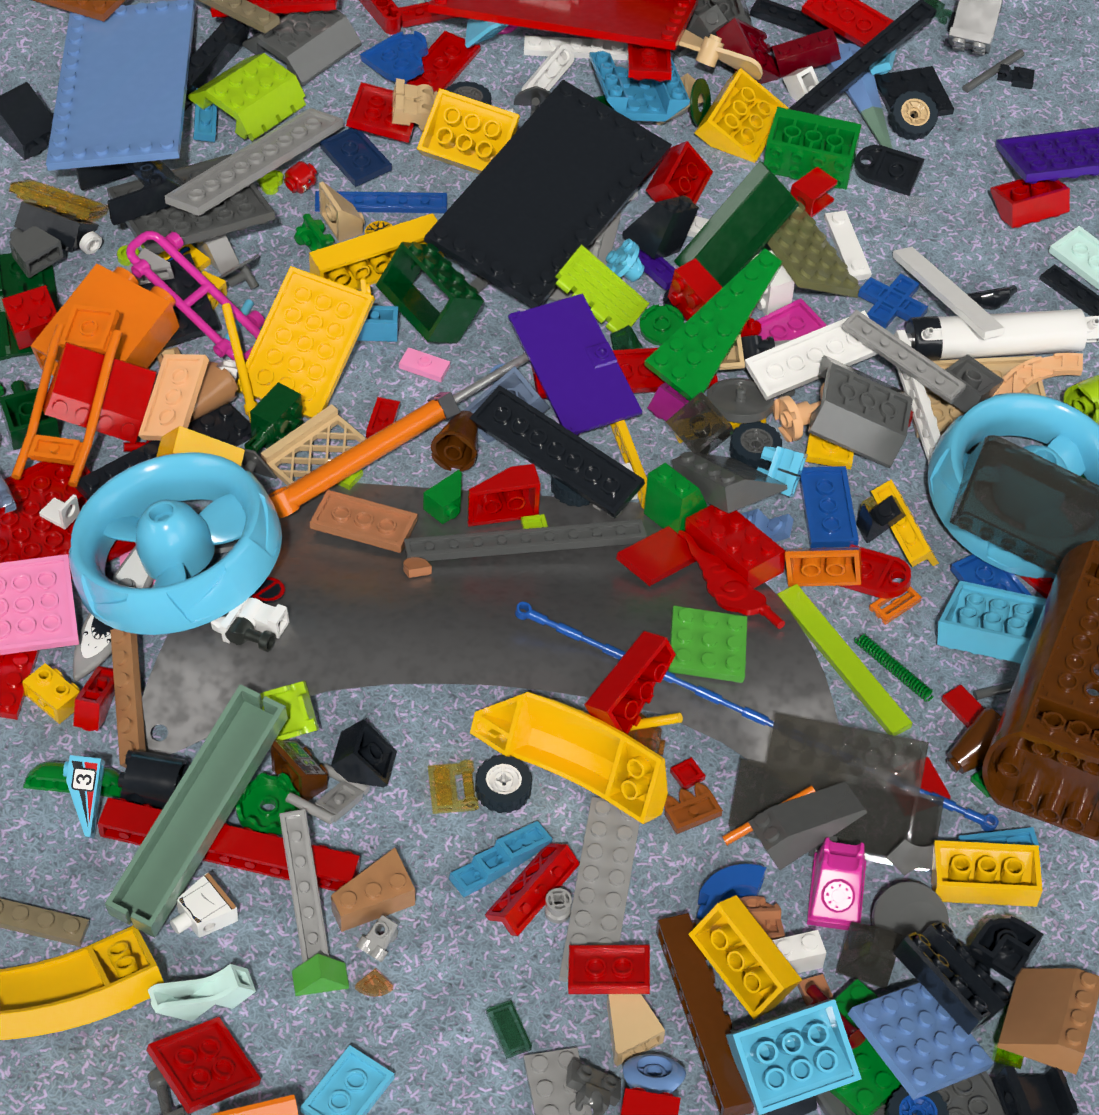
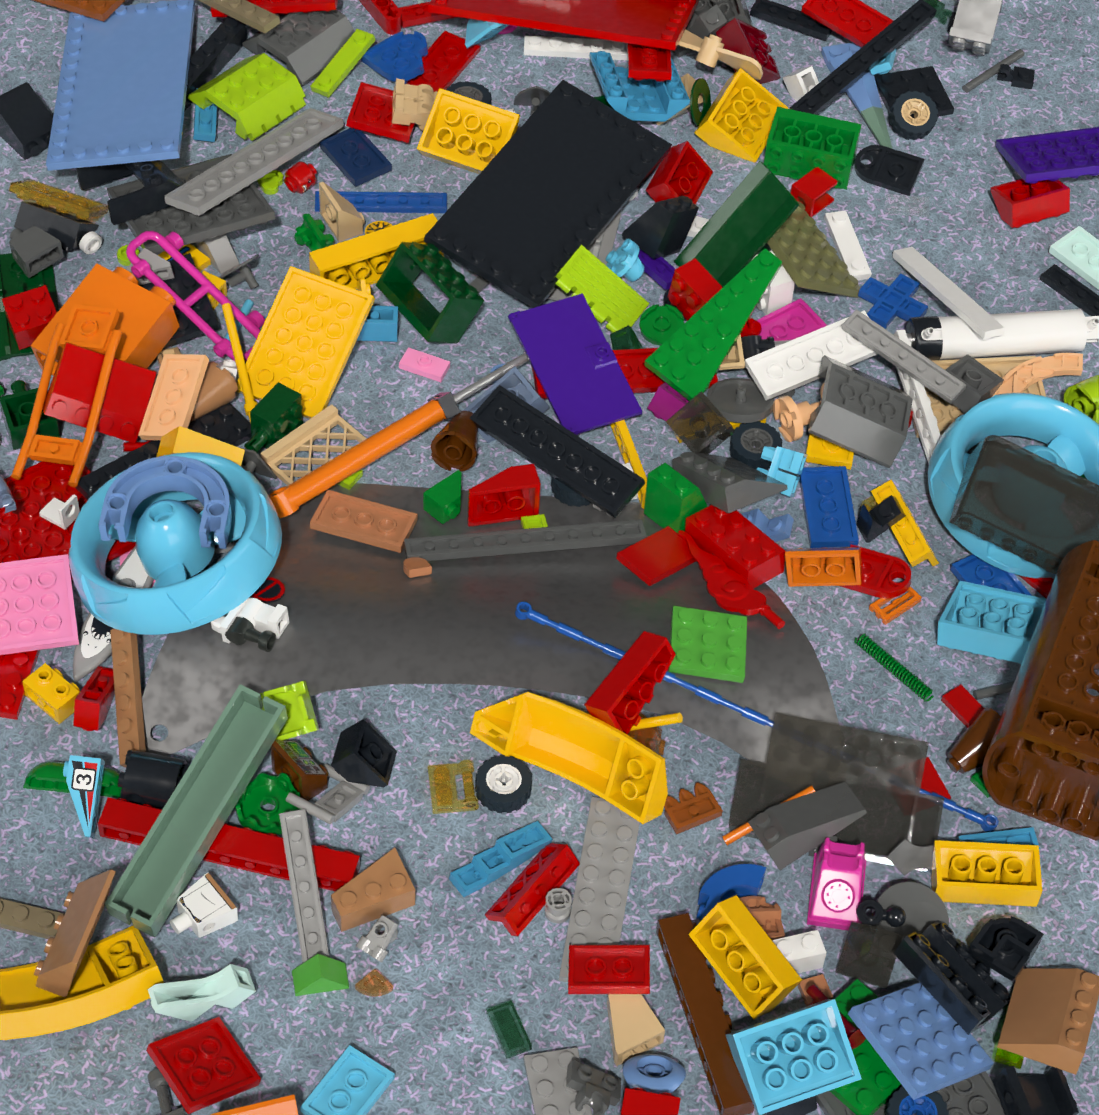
red plate [366,397,400,438] -> none
white plate [522,45,575,91] -> none
red tile [670,757,706,790] -> none
dark red slope [771,28,841,77] -> none
lime tile [777,584,912,738] -> none
black piece [967,285,1017,310] -> none
none -> medium nougat slope [34,869,116,998]
none -> medium blue piece [98,456,232,549]
none -> lime plate [310,29,376,98]
none -> black plate [857,900,906,928]

